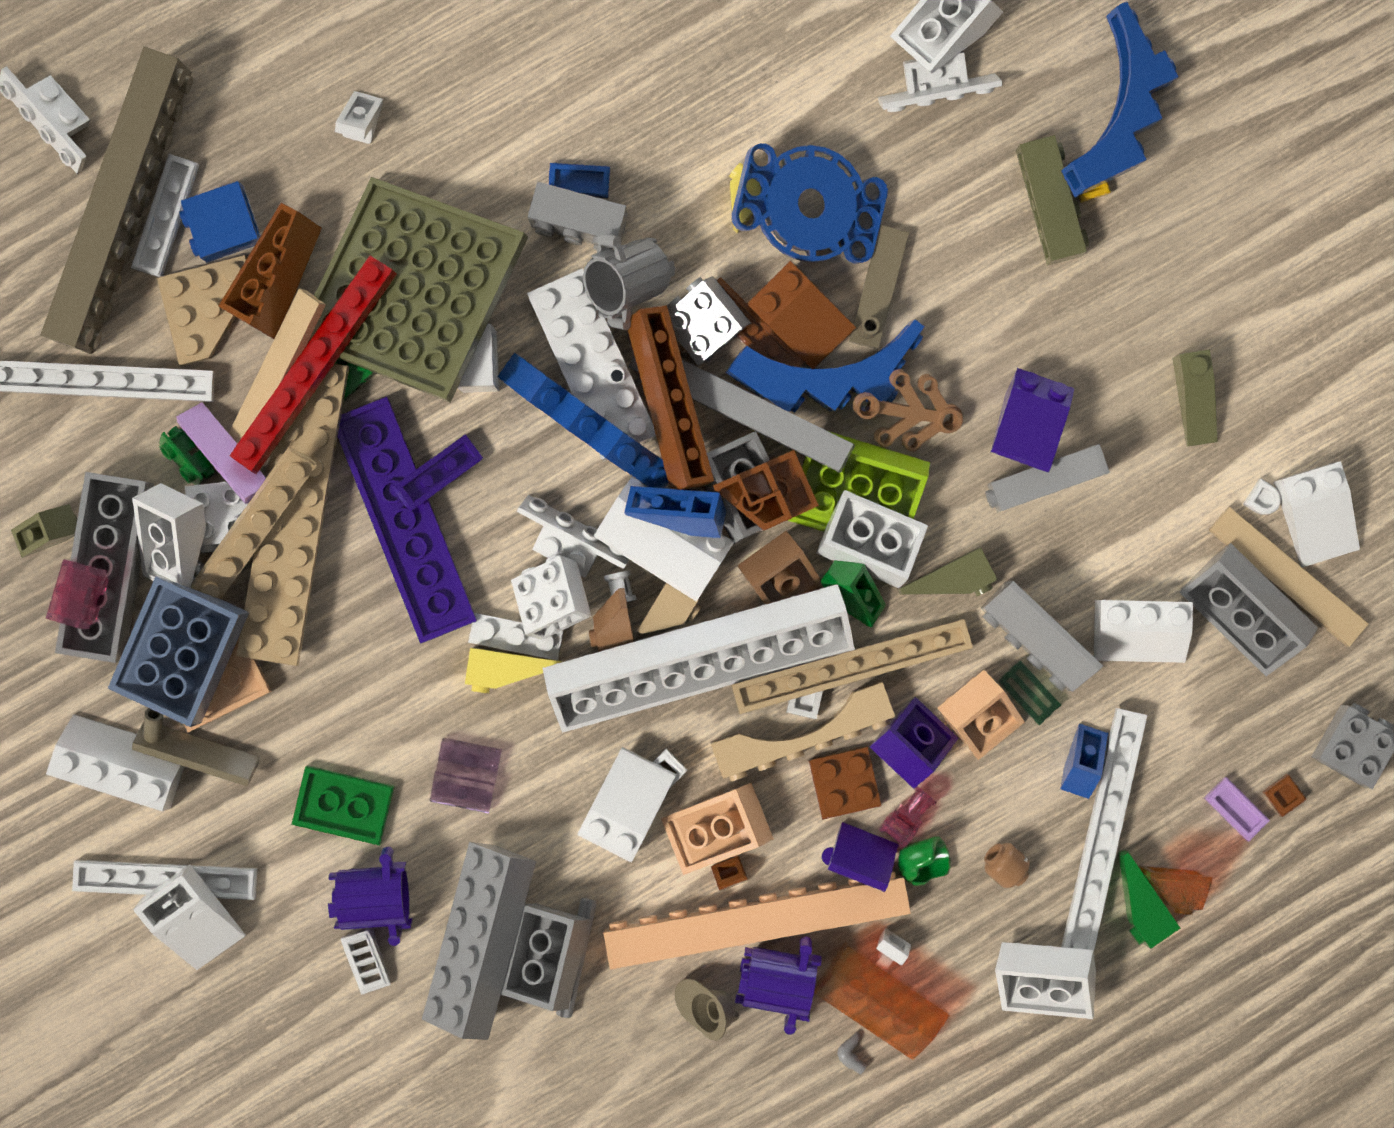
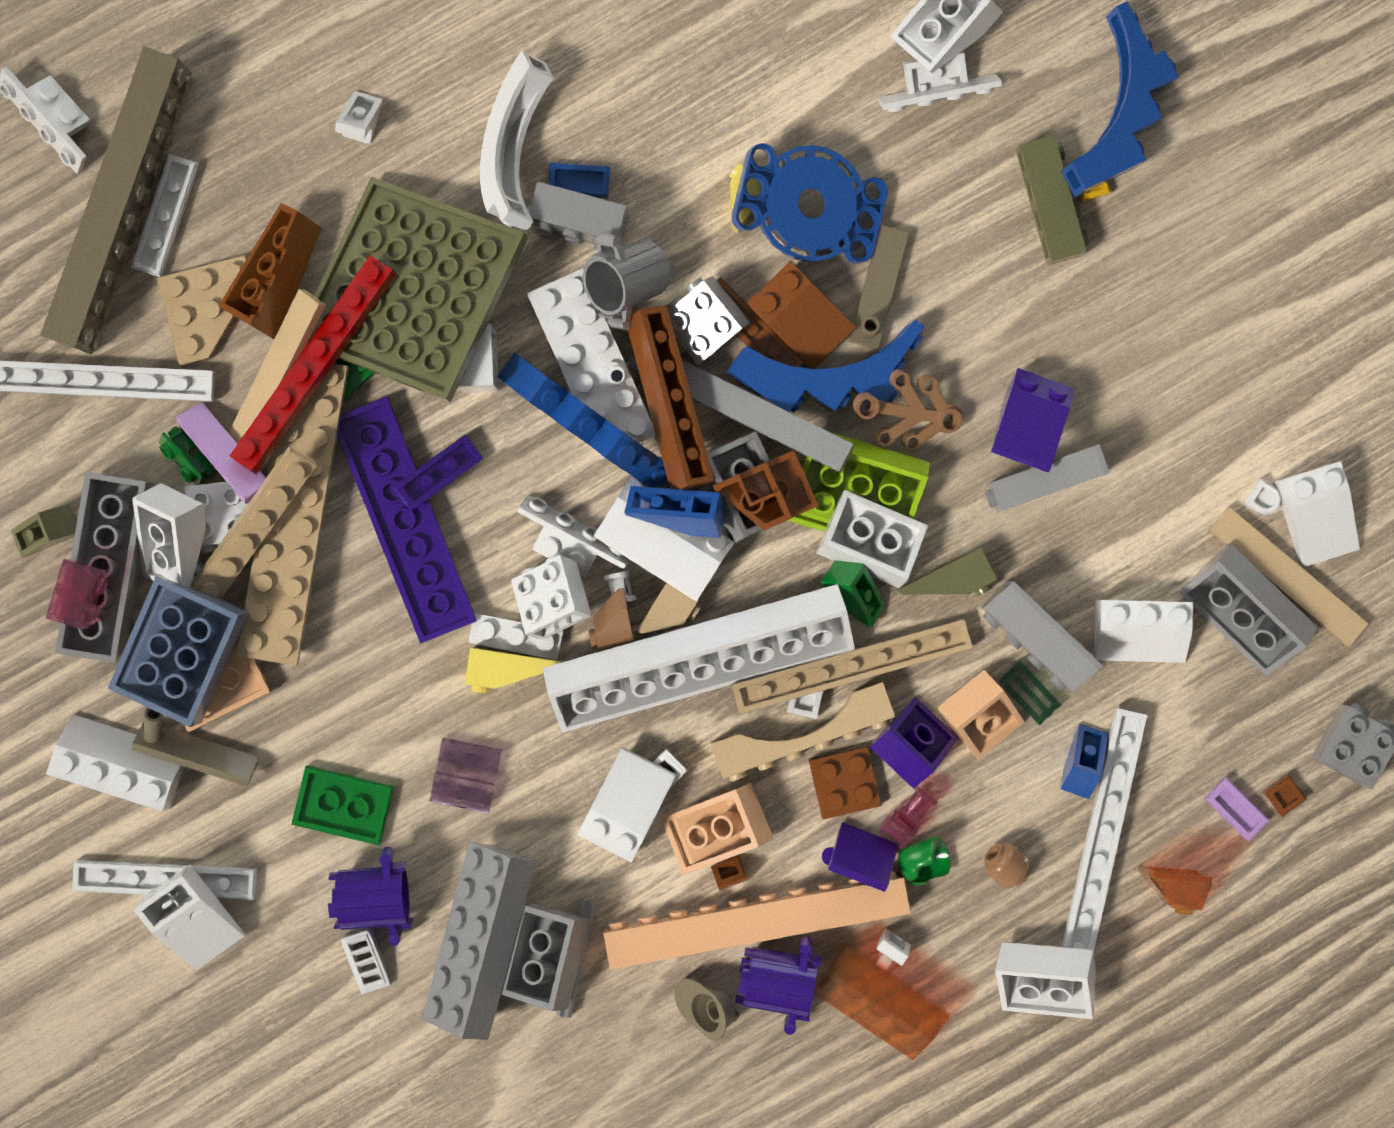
blue piece [179,181,261,263] -> none
medium nougat slope [737,531,824,604] -> none
light grey animal [837,1032,867,1074] -> none
green slope [1118,850,1181,949] -> none
olive slope [1172,349,1218,447] -> none
none -> white arch [480,51,554,231]

